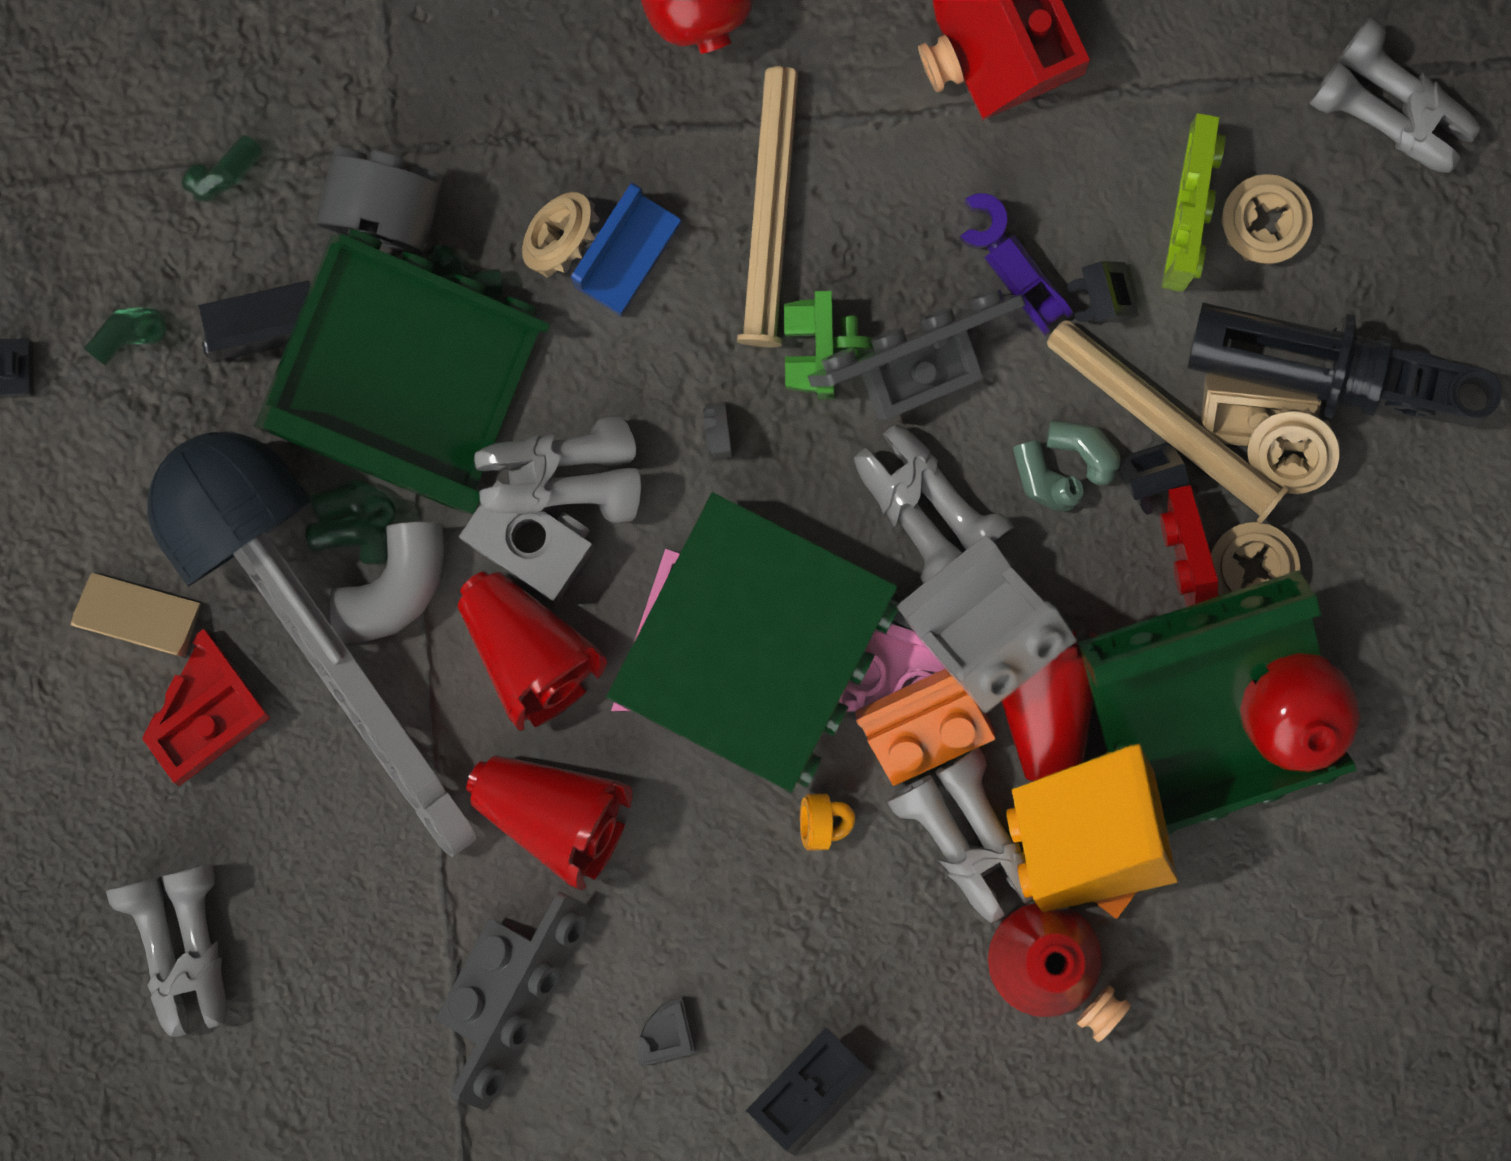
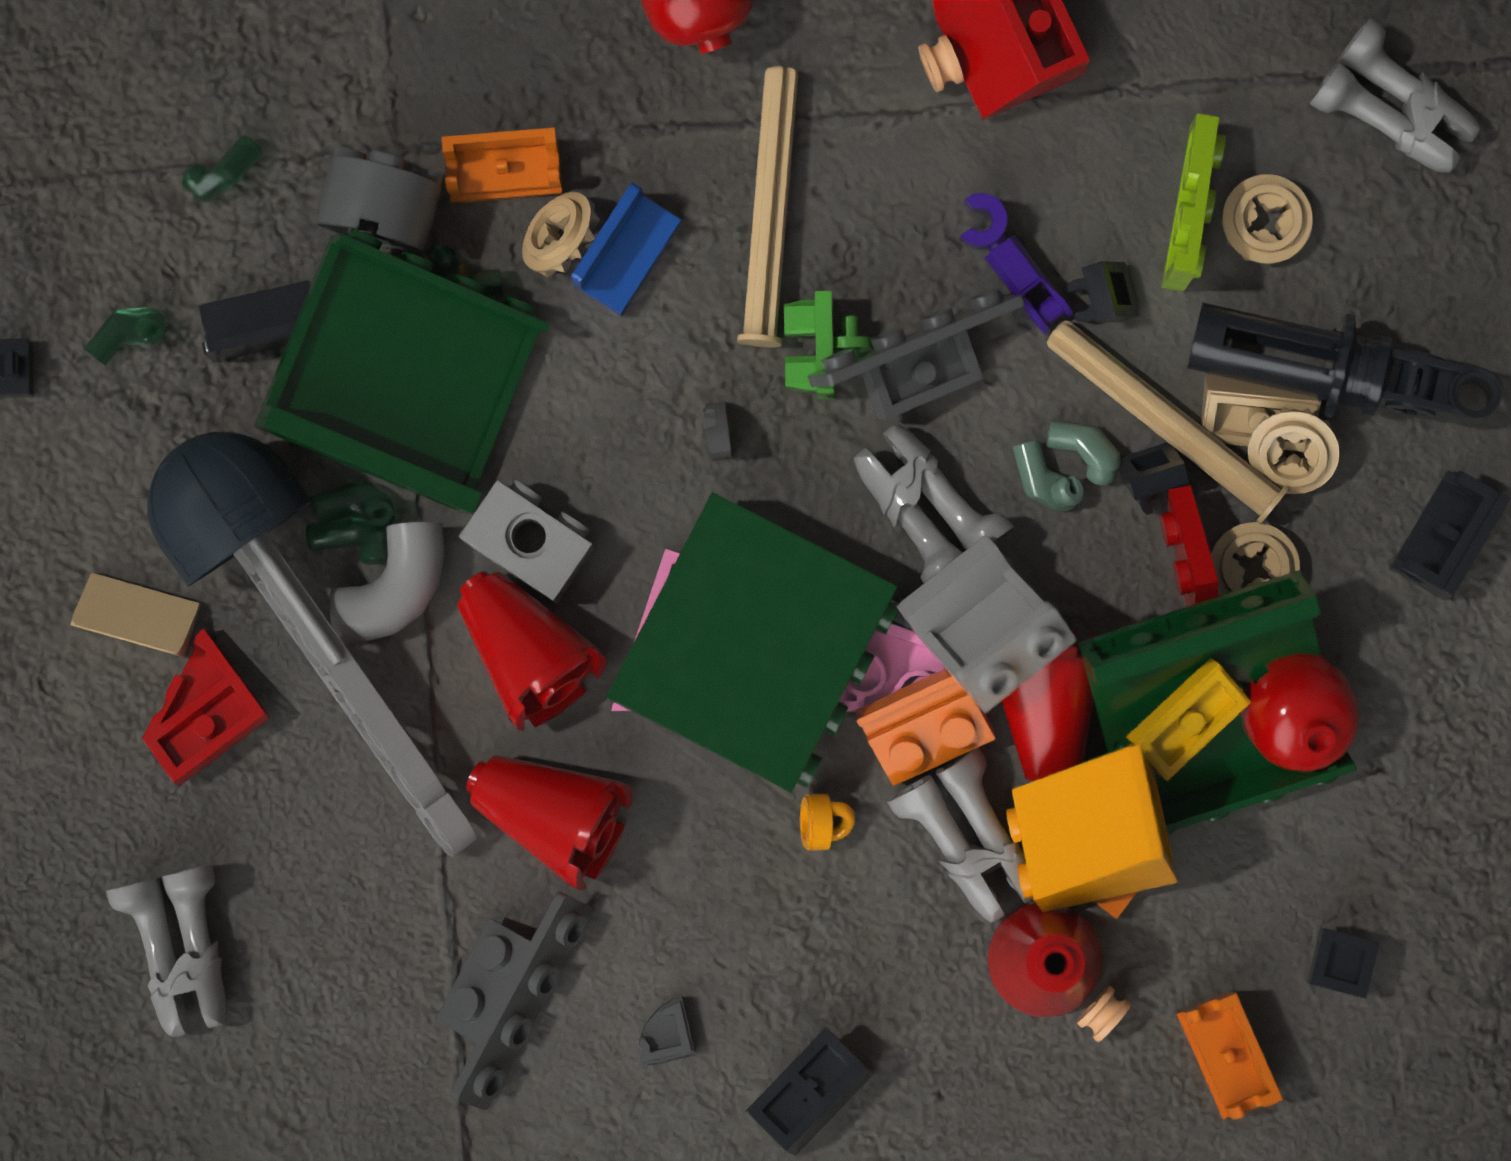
light grey piece [474,416,641,523] -> none
none -> orange hinge [441,127,563,204]
none -> yellow plate [1126,658,1251,781]
none -> orange hinge [1176,991,1283,1120]
none -> black tile [1307,928,1380,999]
none -> black hinge [1389,471,1511,600]

